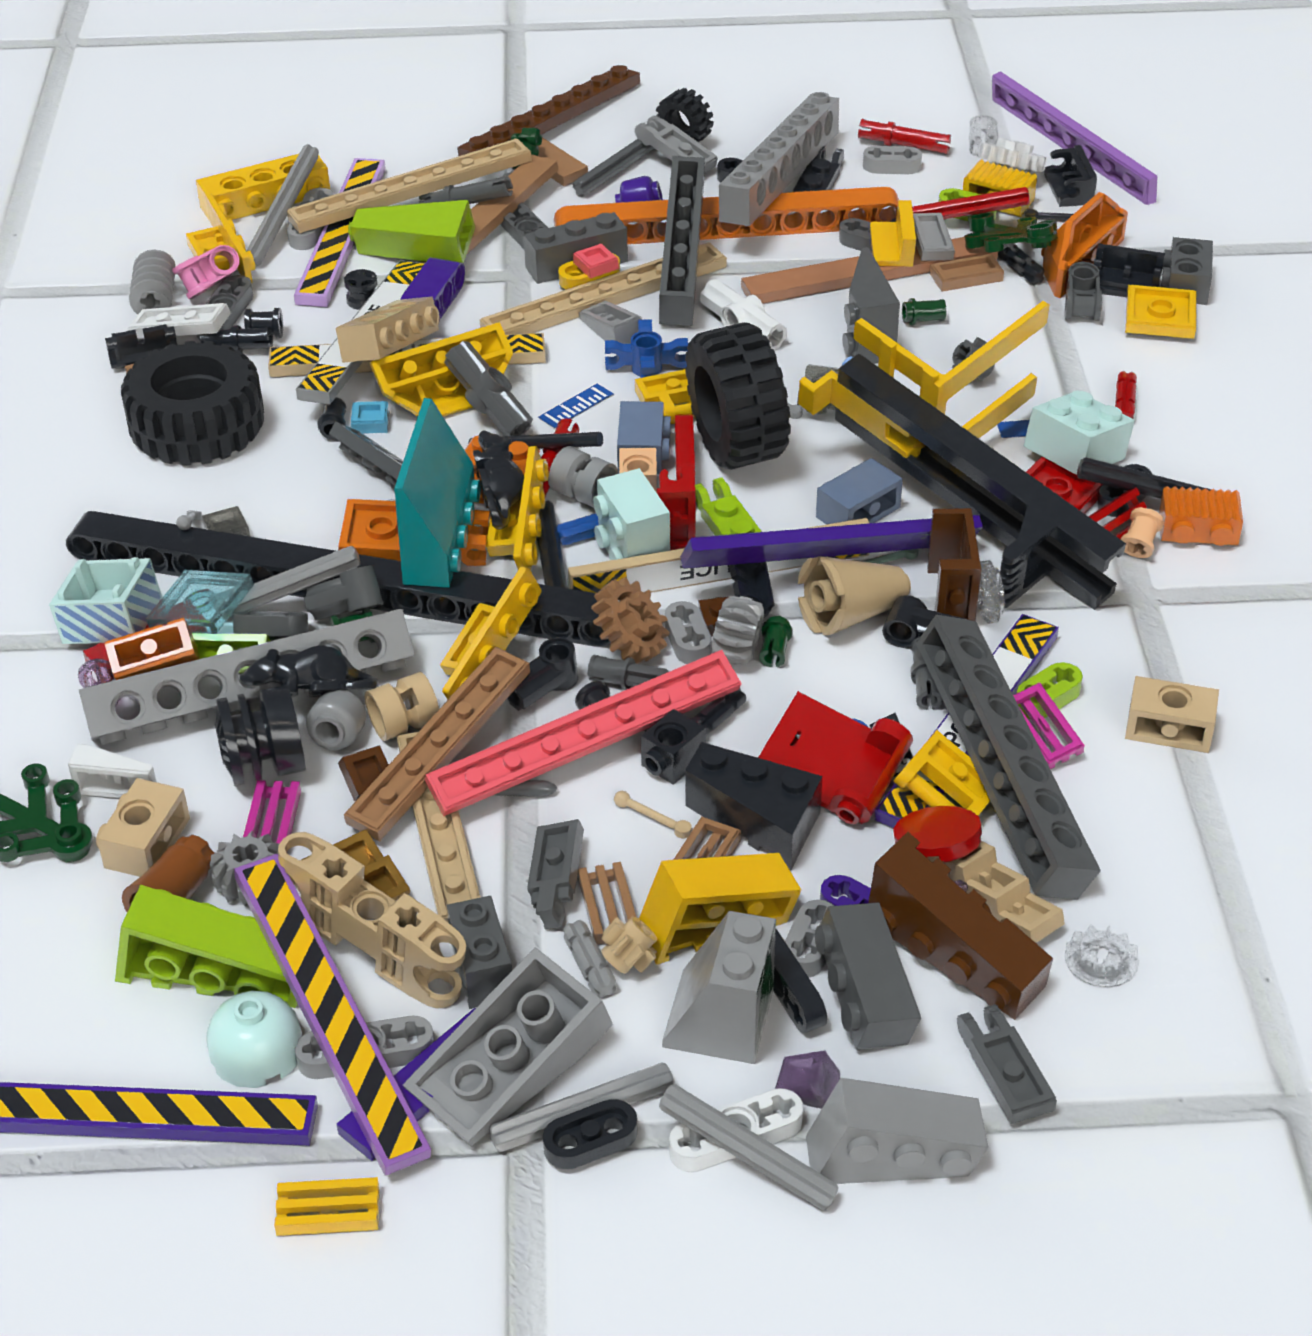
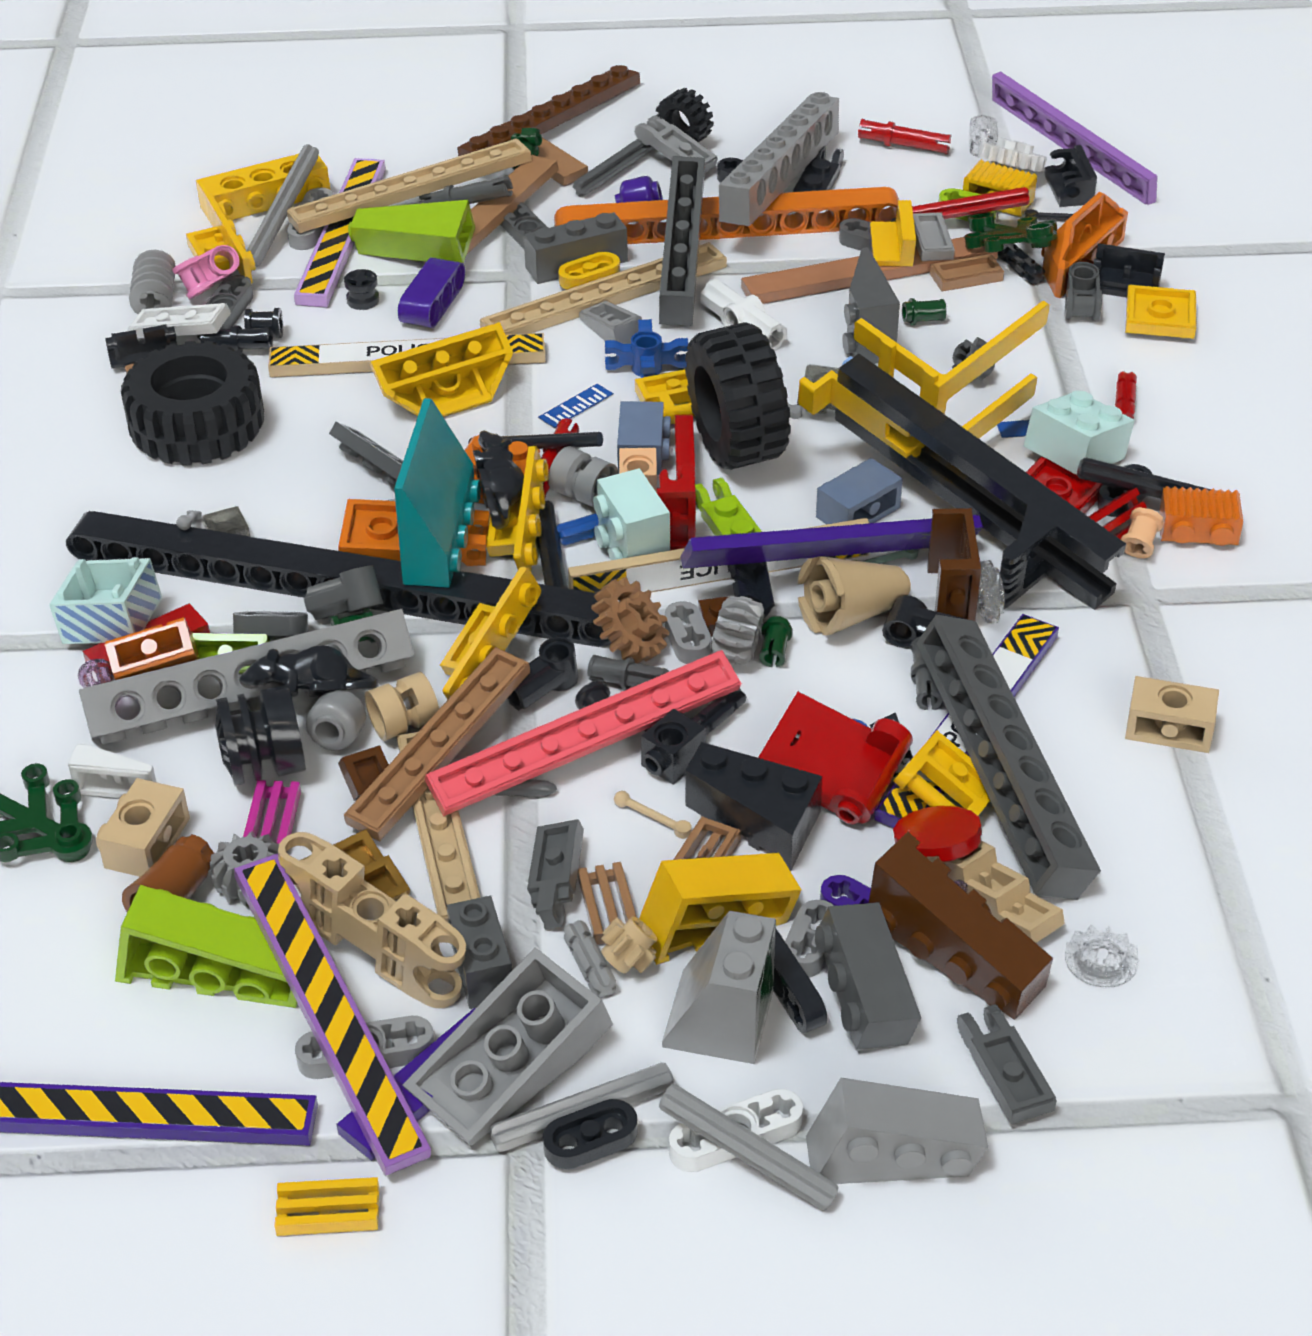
clear light blue tile [145,570,254,634] -> none
light aqua cylinder [207,991,302,1088] -> none
light grey axle [214,546,361,620] -> none
tile [296,260,425,404] -> none
black pin [317,397,347,439] -> none
tan brick [336,296,440,363] -> none
medium azure tile [351,401,389,433] -> none
dark grey piece [444,341,533,436] -> none
coral tile [573,244,619,278] -> none
clear purple slope [775,1050,840,1109] -> none
light grey beam [863,146,922,174] -> none
dark pink tile [1013,682,1085,769] -> none
lime beam [1017,662,1083,719] -> none
dark grey brick [1161,237,1213,305] -> none

